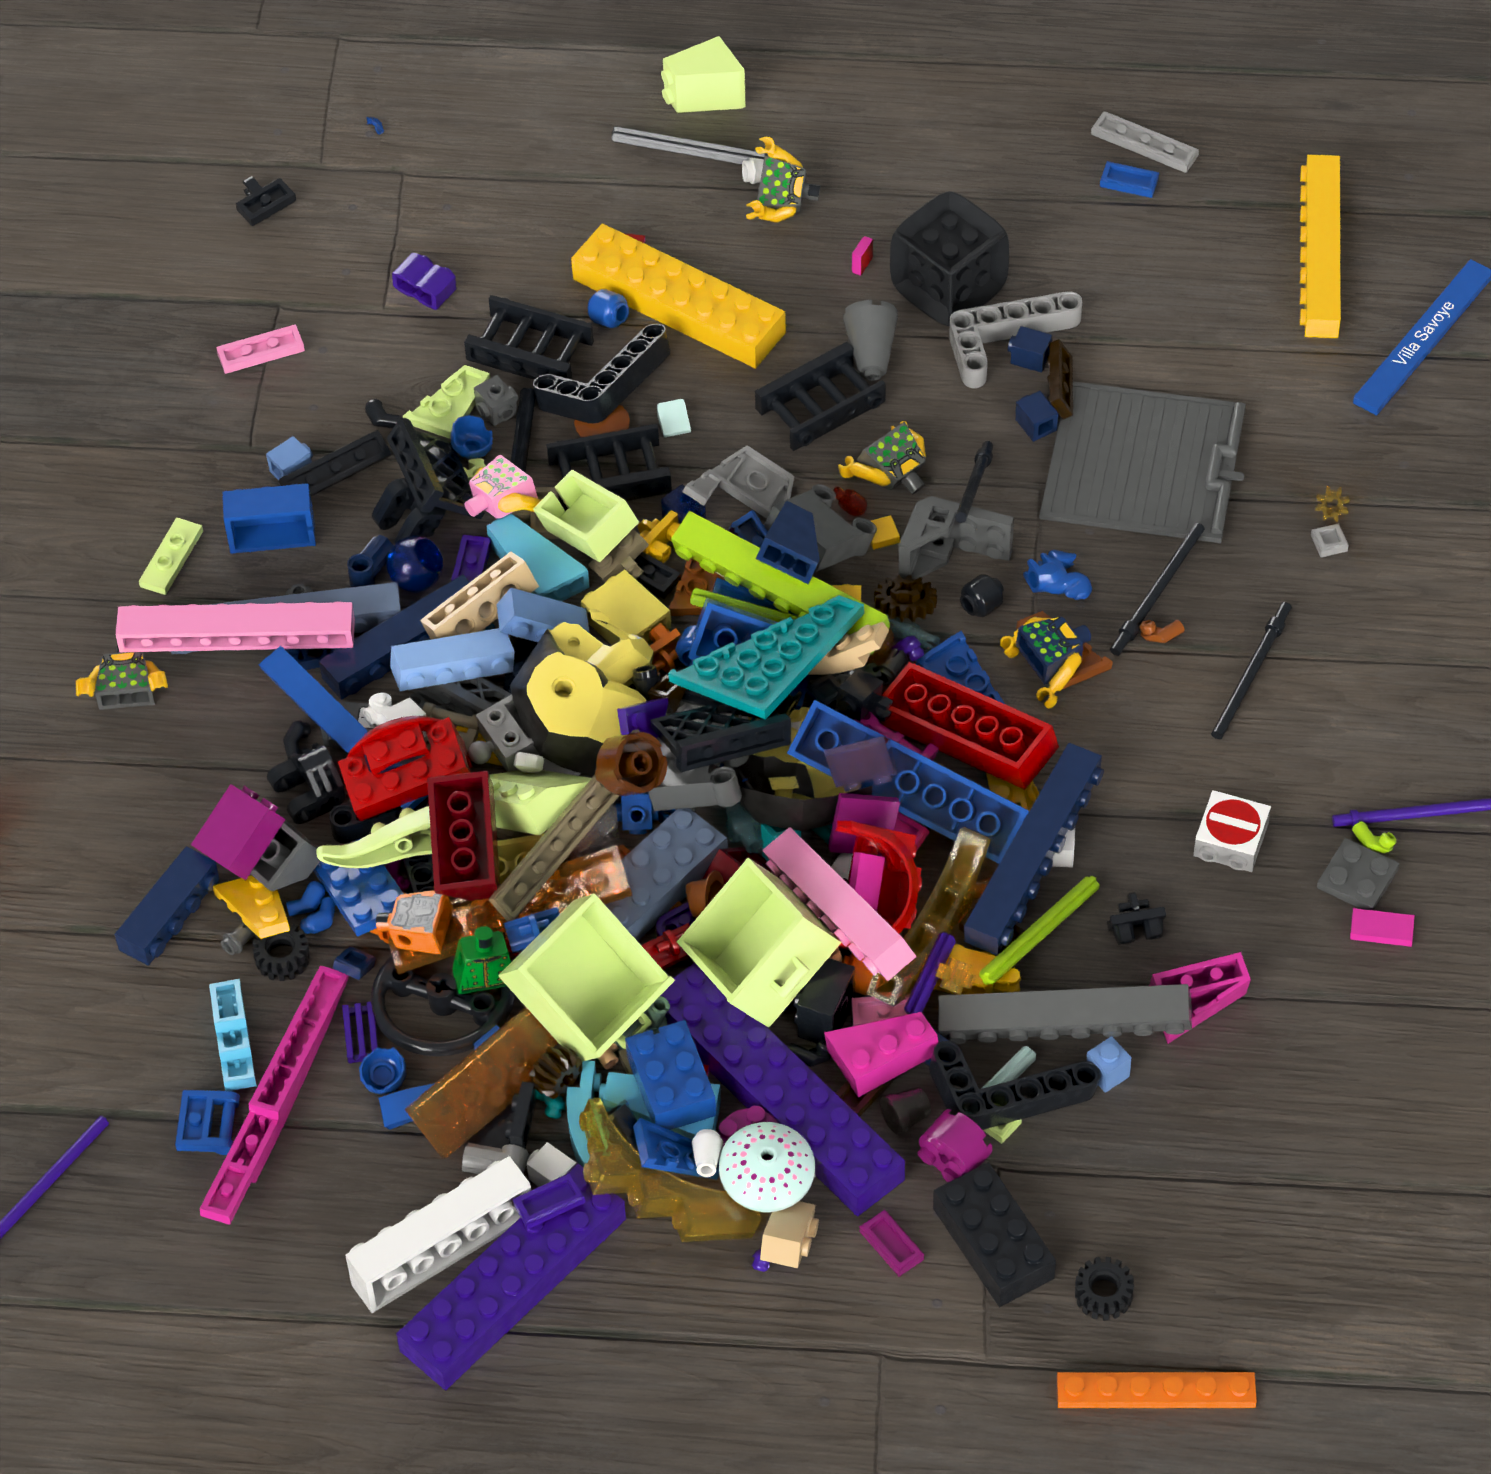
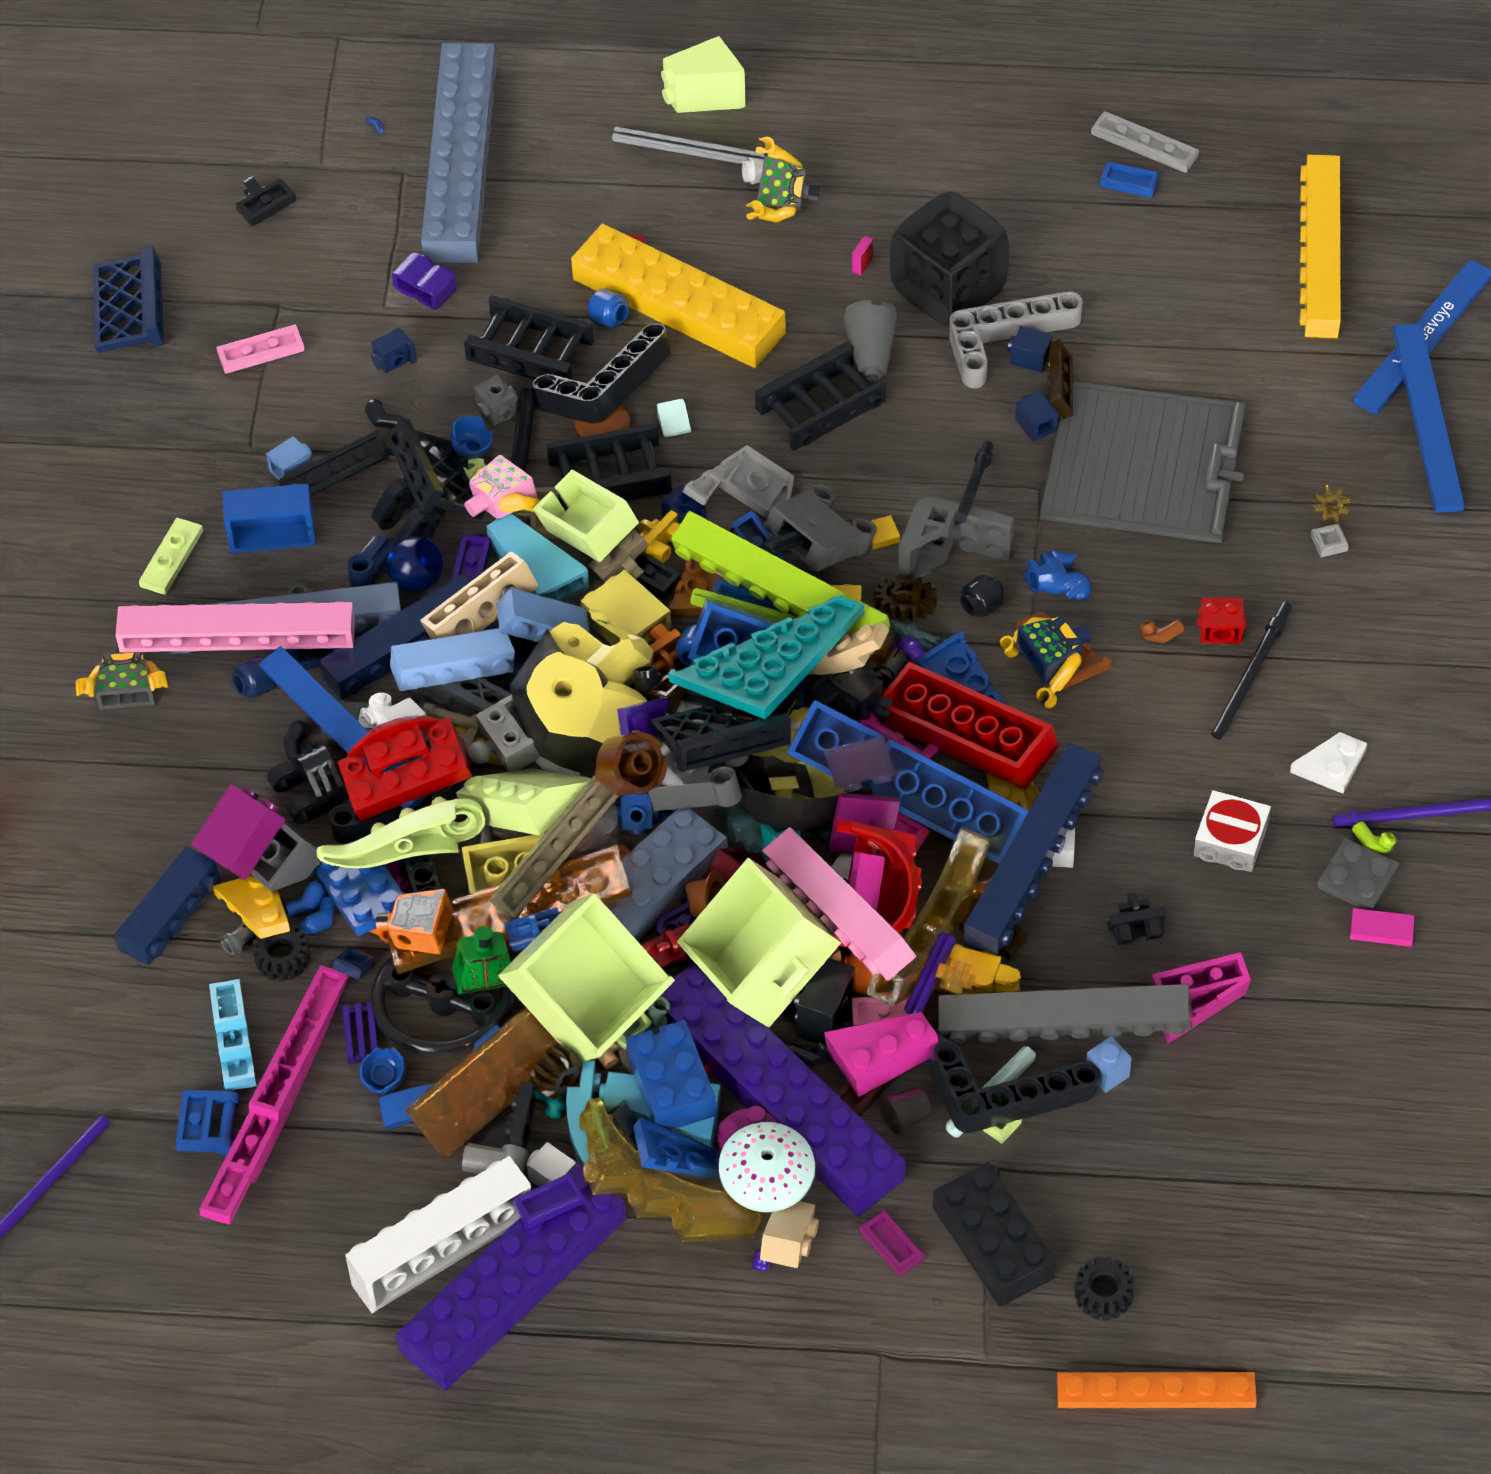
yellowish green wing [403,365,490,439] -> none
dark red slope [427,771,500,901] -> none
white tile [514,752,544,773] -> none
white cone [692,1129,723,1177] -> none
dark blue slope [756,501,820,584] -> none
clear red cylinder [833,487,867,516] -> none
torso [838,421,926,495] -> none
magenta brick [917,1109,993,1182] -> none
lime axle [979,876,1100,985] -> none
black bar [1110,523,1205,656] -> none
none -> dark blue fence [93,245,164,352]
none -> dark blue head [232,656,275,698]
none -> dark blue brick [371,327,417,373]
none -> sand blue brick [421,43,497,263]
none -> red head [1196,597,1247,644]
none -> white wing [1290,732,1368,794]
none -> blue tile [1393,324,1465,513]

